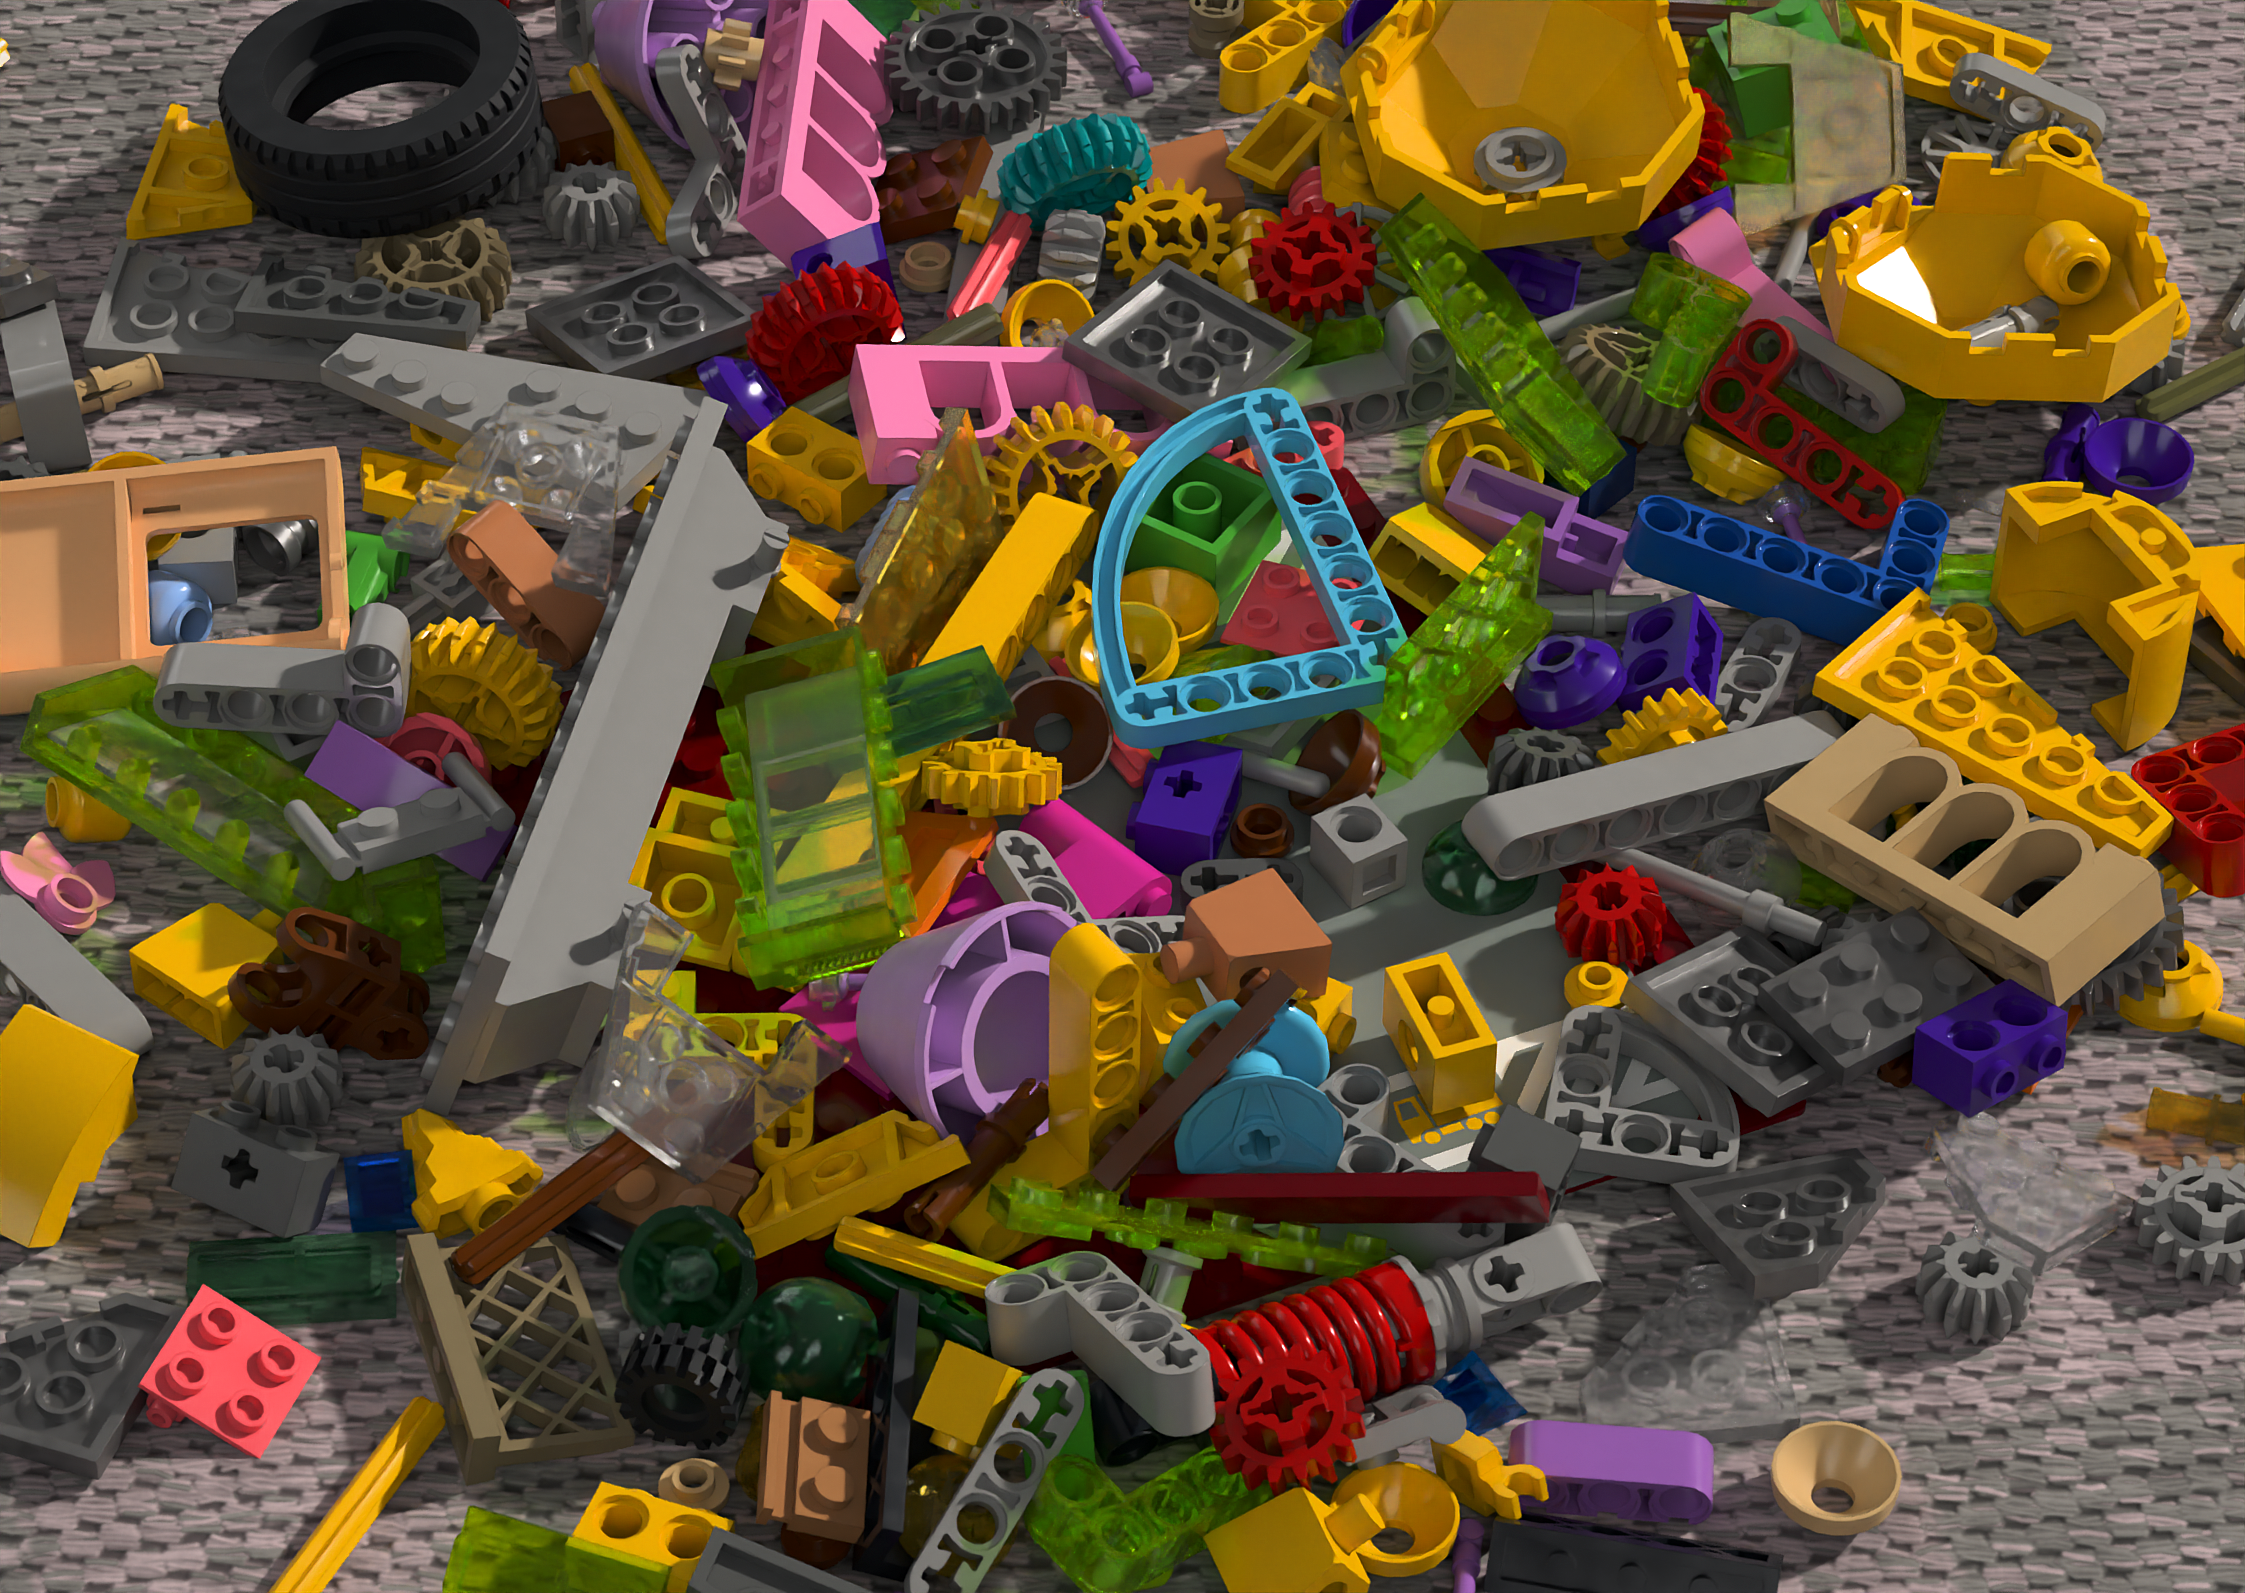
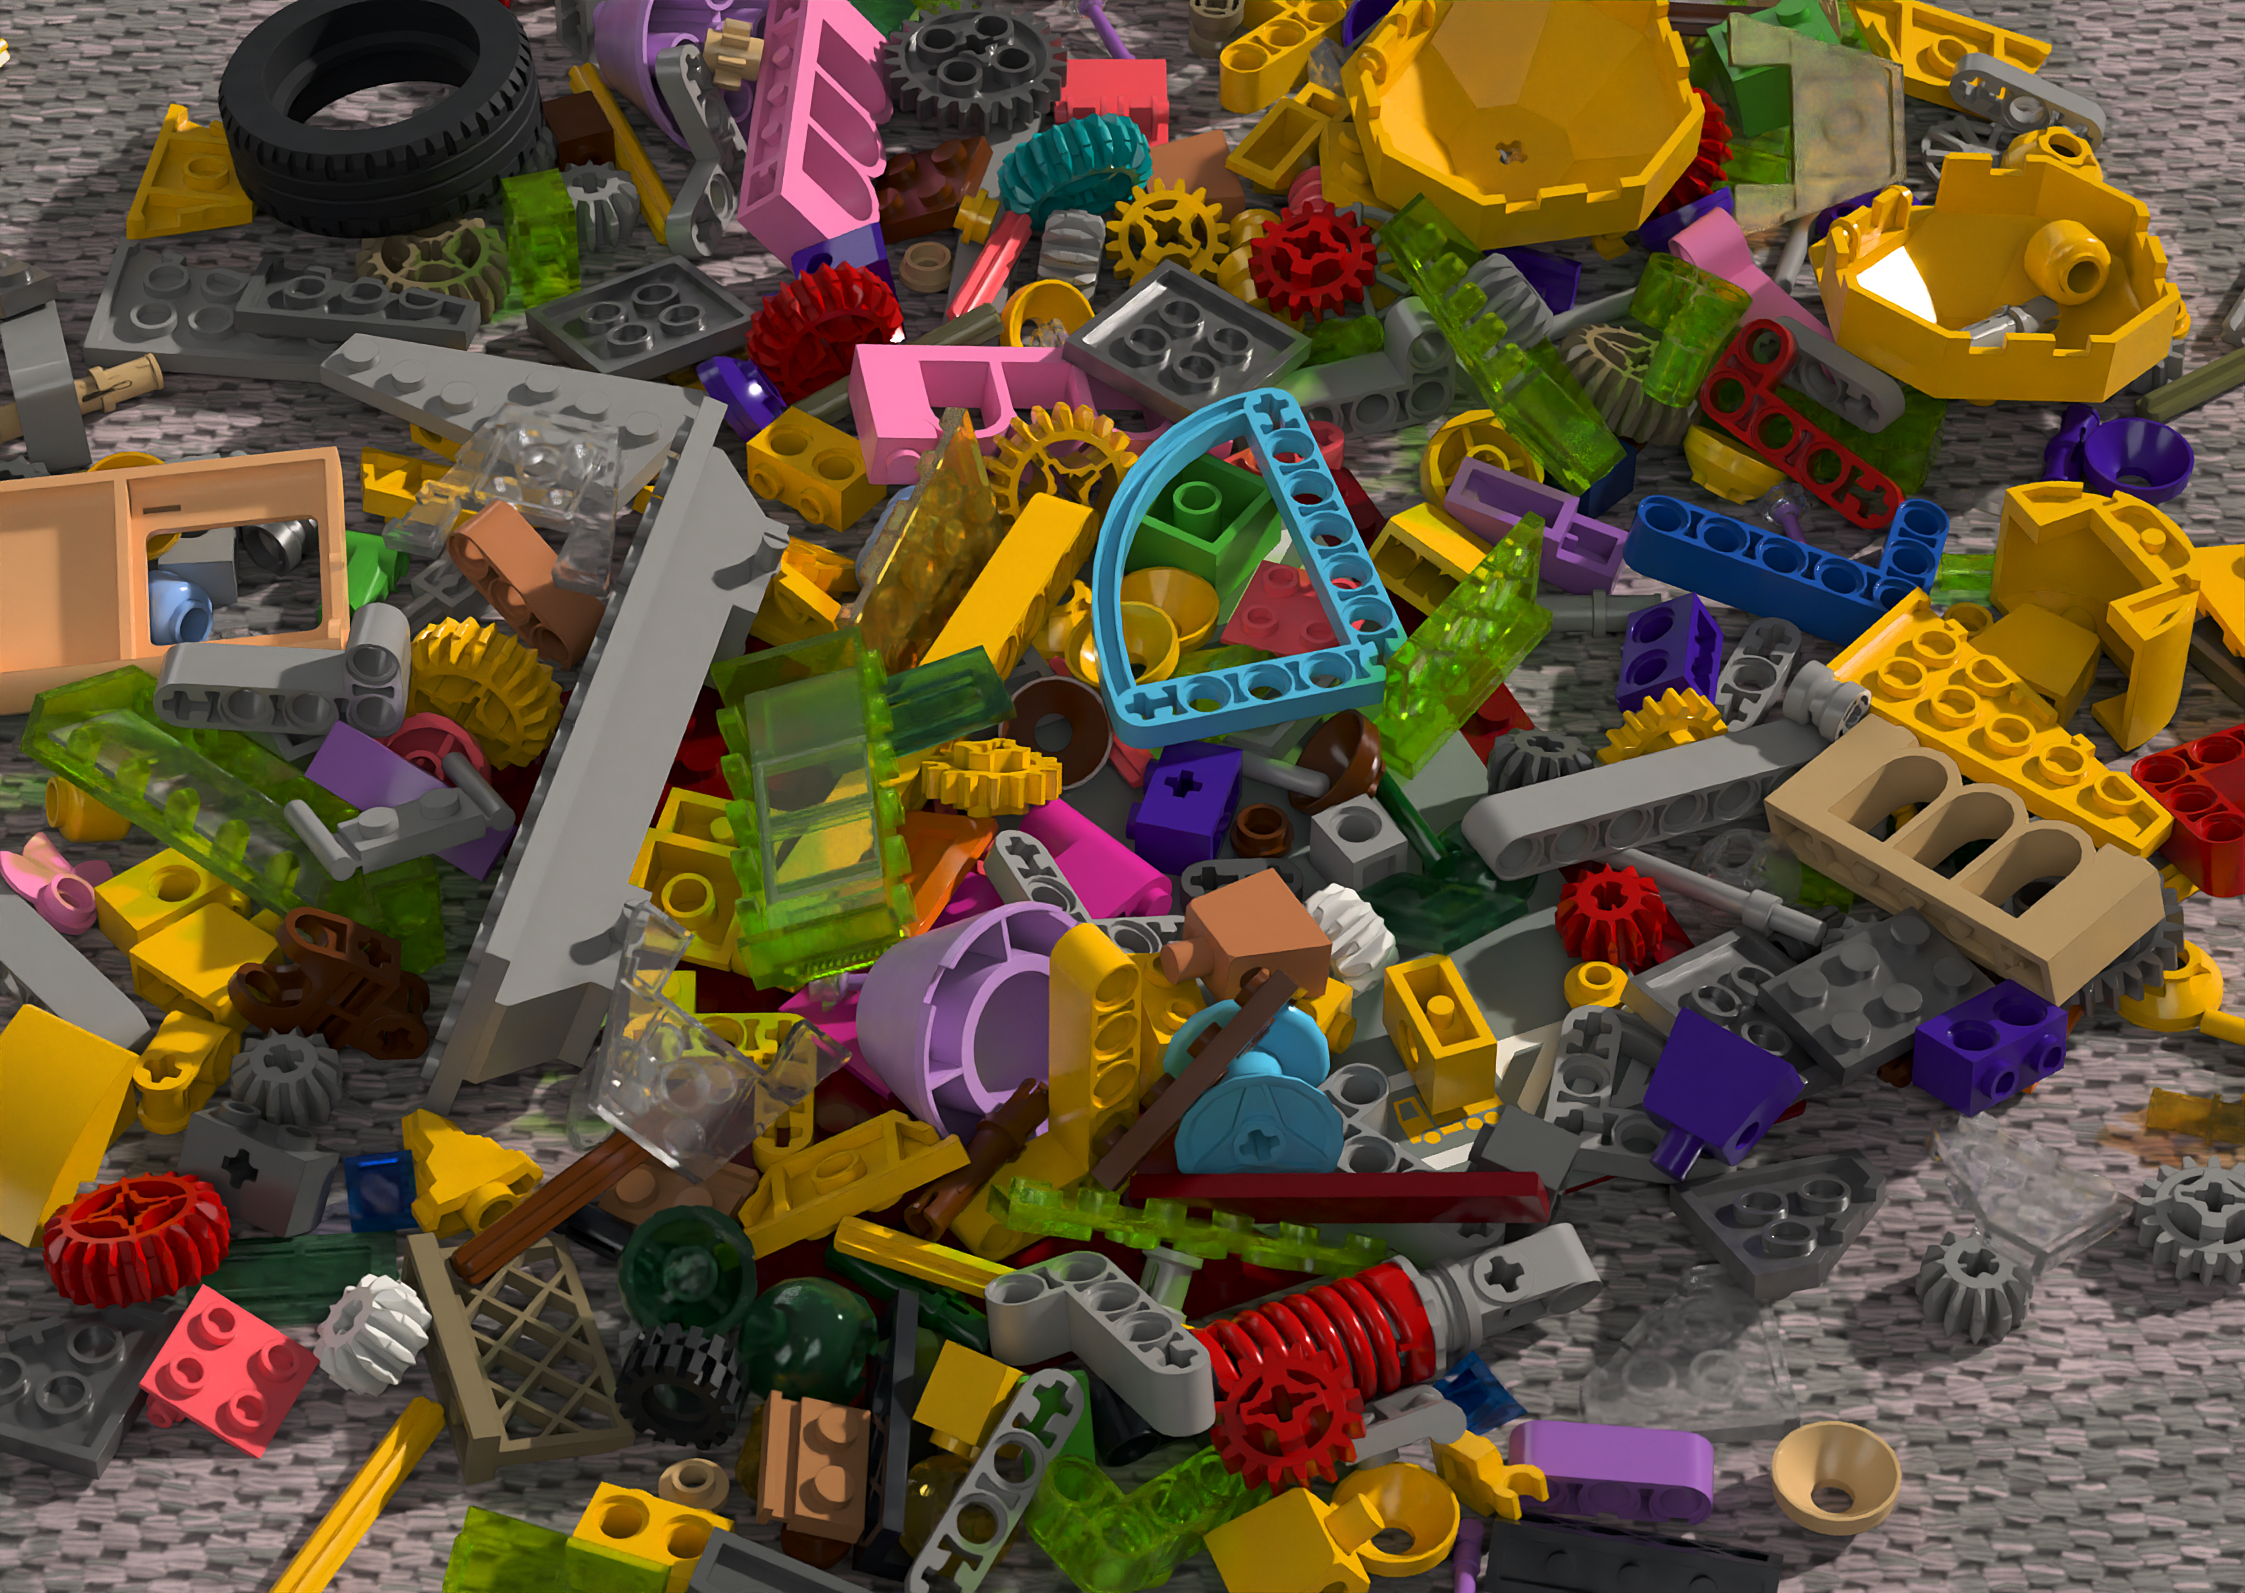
light grey gear [1474,127,1567,201] -> none
dark purple piece [1513,634,1627,730] -> none
none -> red gear [41,1171,231,1309]
none -> yellow brick [93,830,252,960]
none -> yellow piece [133,1011,241,1135]
none -> white gear [313,1274,432,1397]
none -> clear neon green brick [501,168,581,309]
none -> coral hinge [1054,59,1169,148]
none -> white gear [1303,883,1400,998]
none -> clear green piece [1357,872,1530,956]
none -> dark green bar [1374,770,1456,879]
none -> light grey gear [1457,253,1554,357]
none -> dark purple torso [1642,1006,1804,1183]
none -> light grey wheel [1782,660,1872,743]
none -> yellow torso [1968,603,2102,730]

